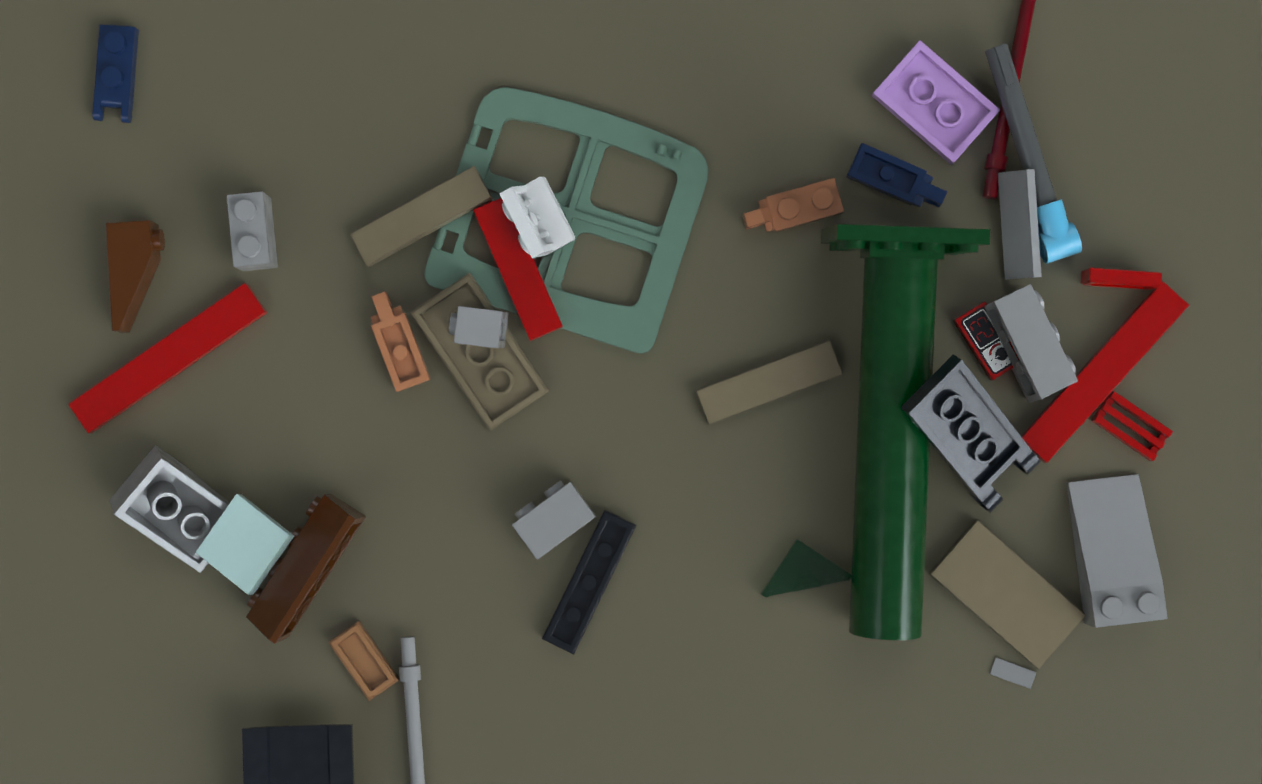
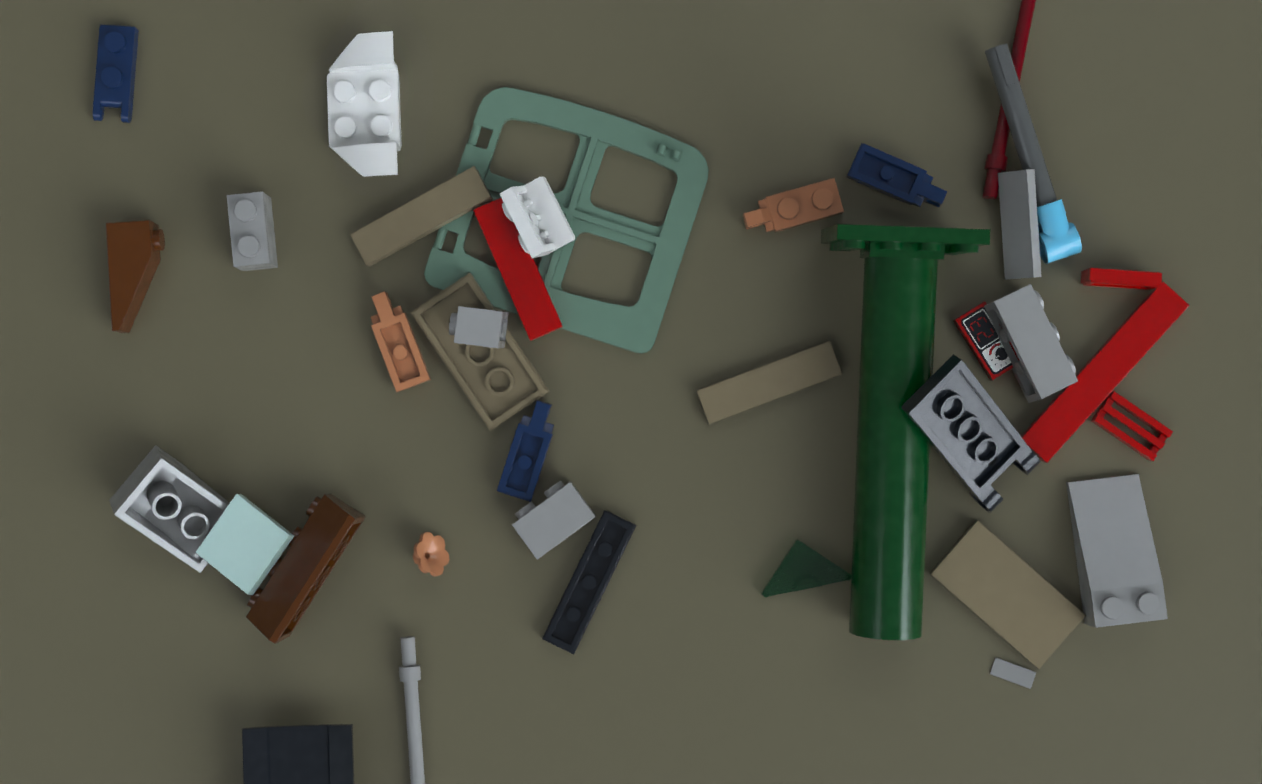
red tile [68,283,267,434] -> none
medium nougat tile [328,621,400,701] -> none
lavender plate [871,40,1000,165] -> none
none -> white piece [327,31,402,177]
none -> nougat plant [413,532,450,577]
none -> dark blue hinge [497,400,554,502]

